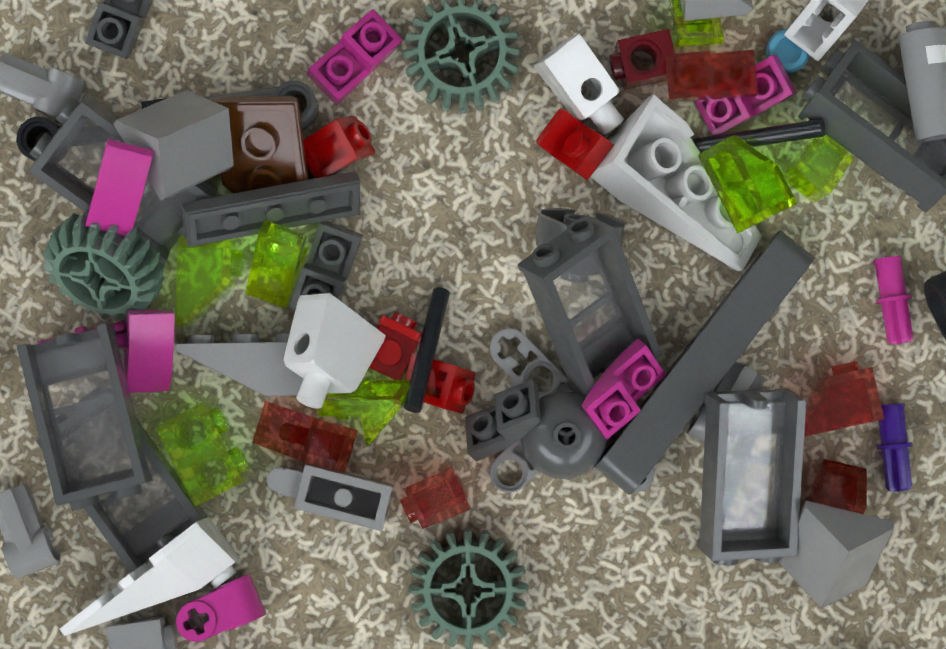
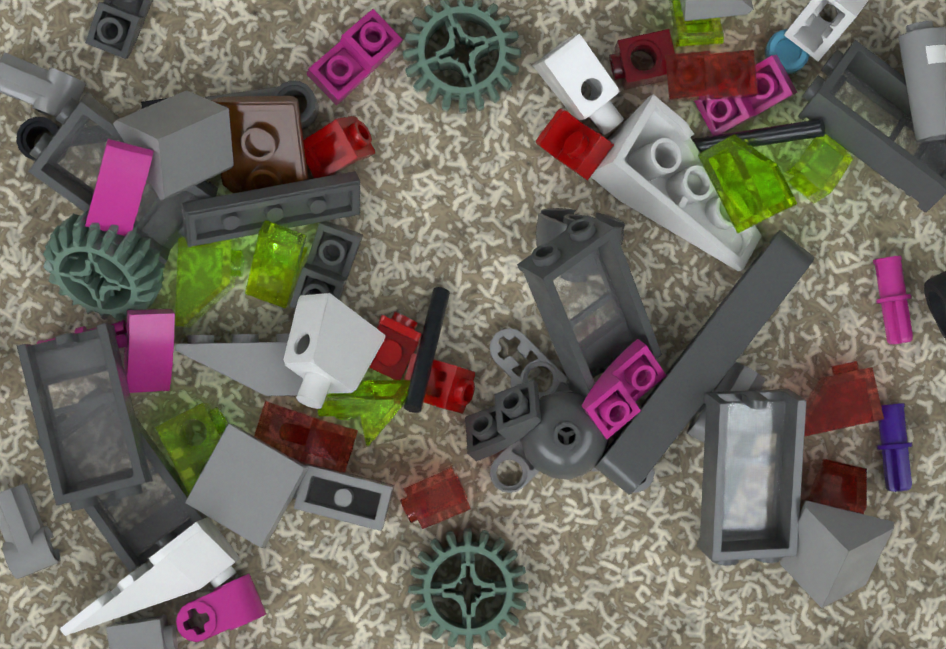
none -> light grey tile [185,424,309,548]

